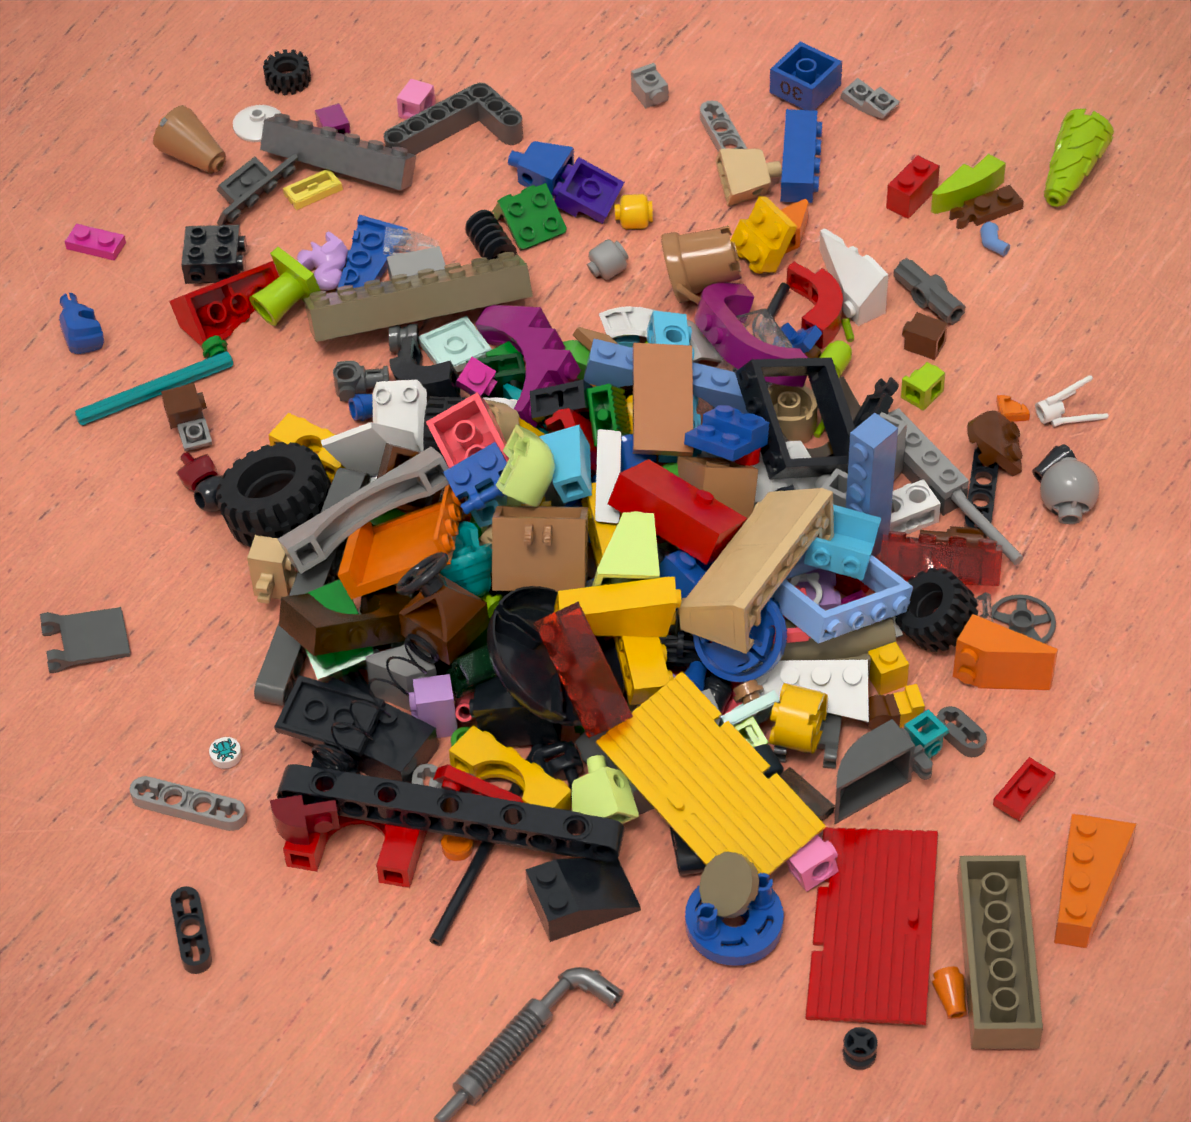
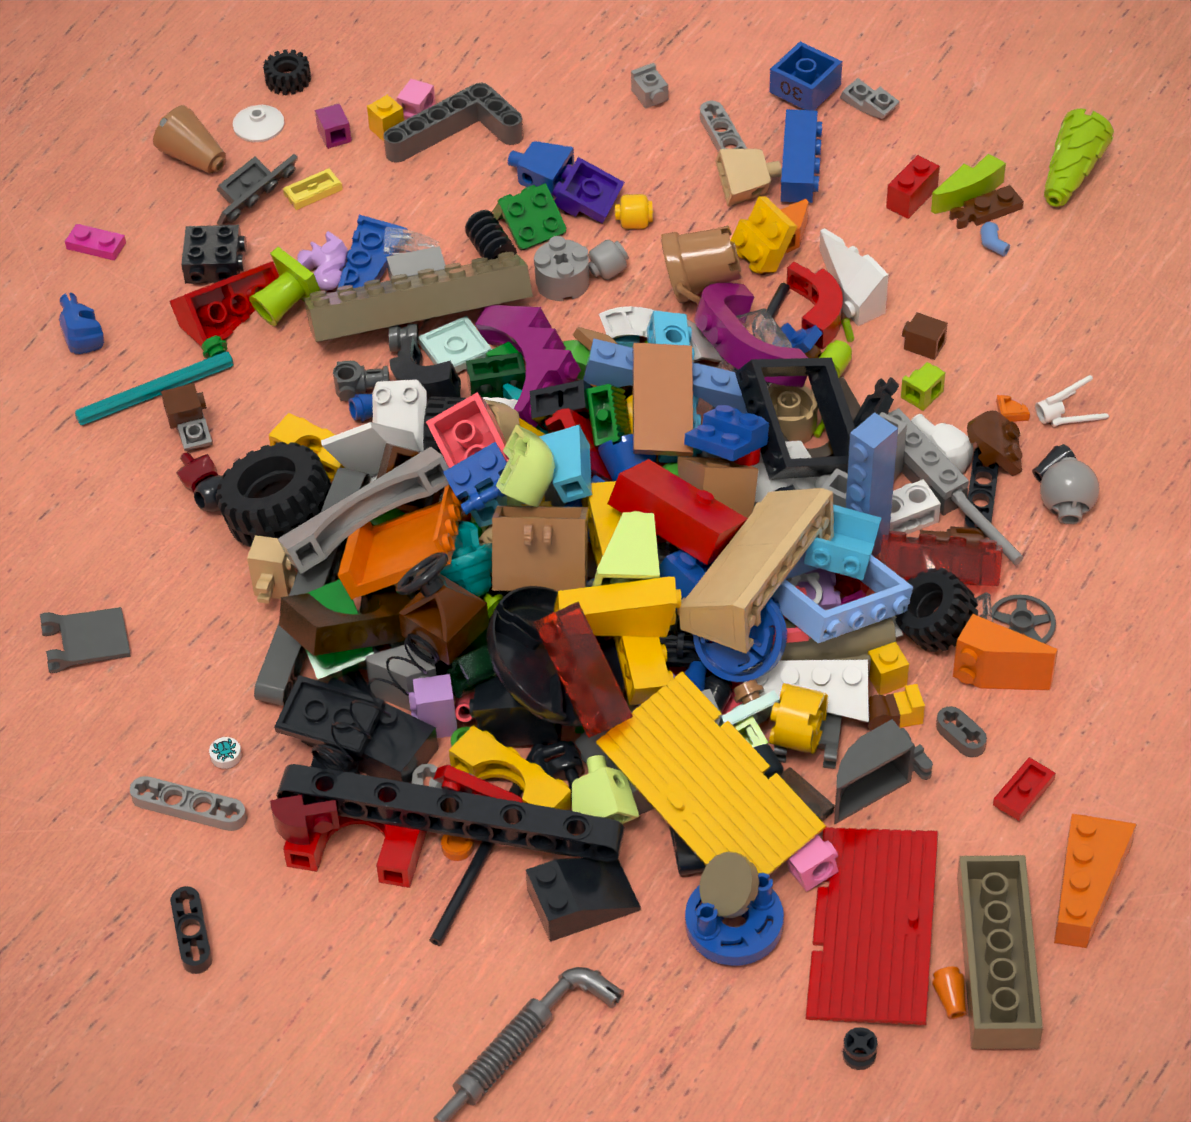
flat silver brick [260,113,416,191] -> none
dark pink brick [456,357,498,397] -> none
white sticker [595,429,621,524] -> none
dark grey piece [893,258,966,325] -> none
teal brick [904,709,949,759] -> none
none -> yellow brick [367,94,404,141]
none -> light grey brick [534,236,589,301]
none -> white piece [911,414,973,474]

